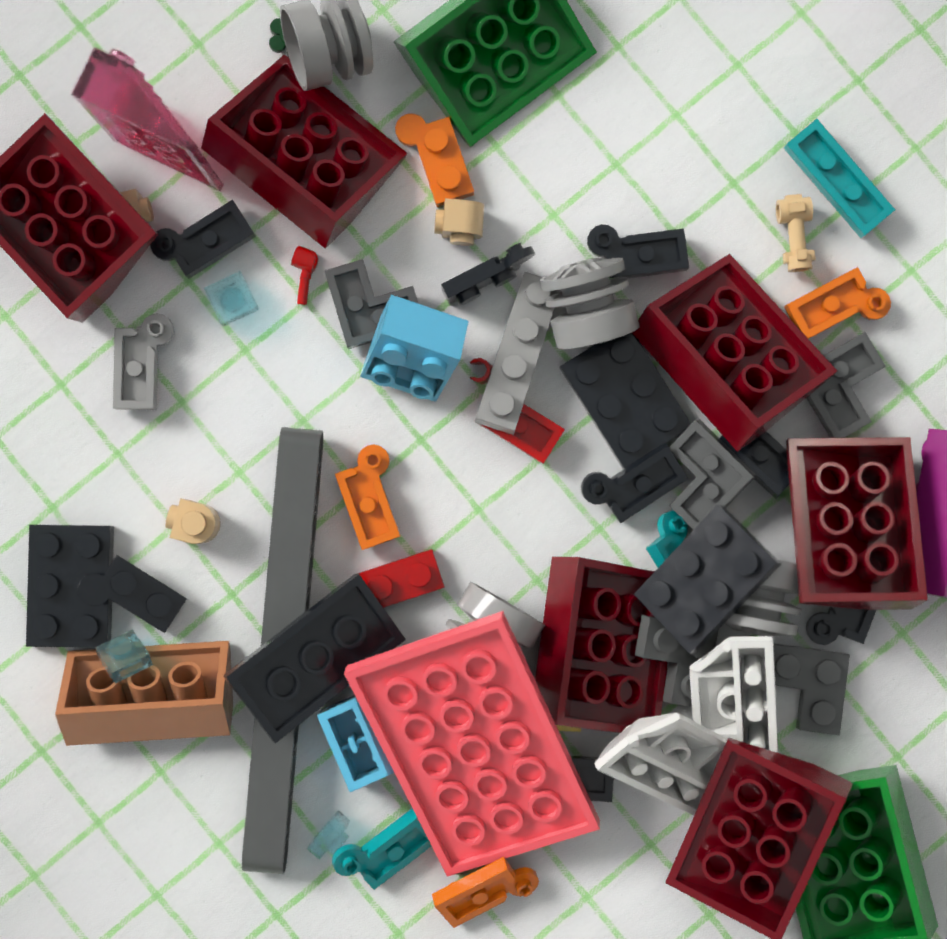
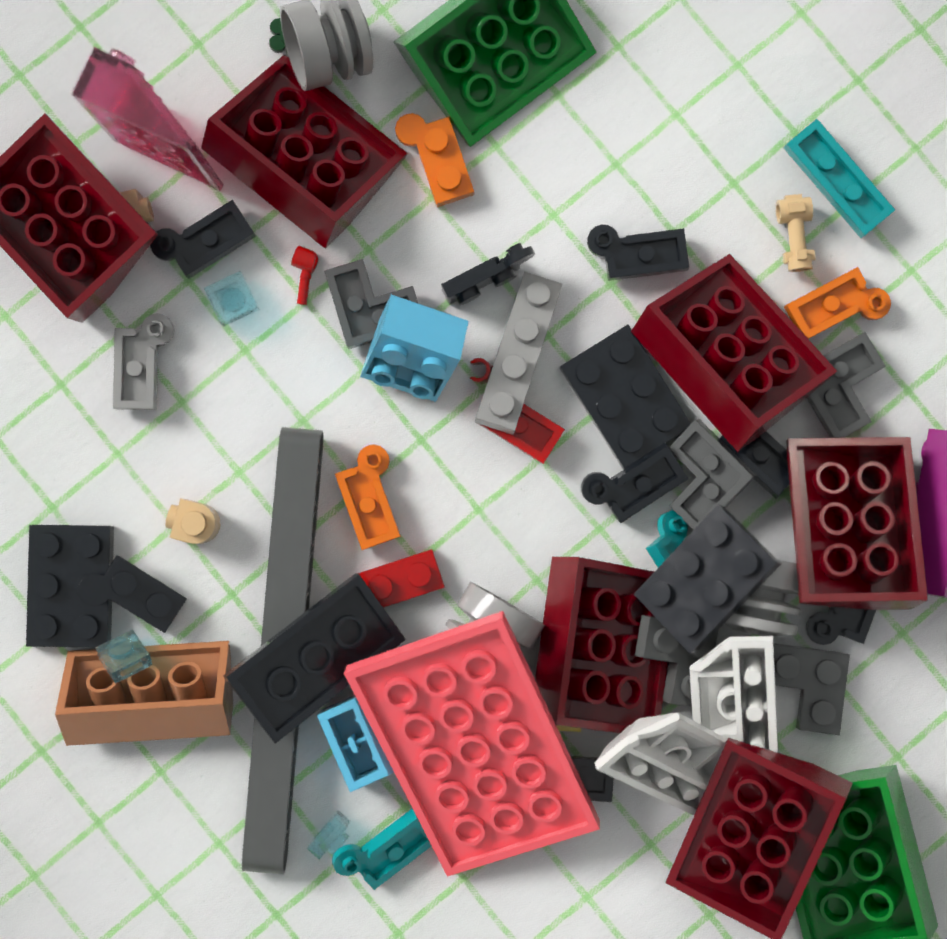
orange hinge [432,857,539,928] -> none
tan plate [434,198,484,246] -> none
light grey wheel [540,258,640,349] -> none

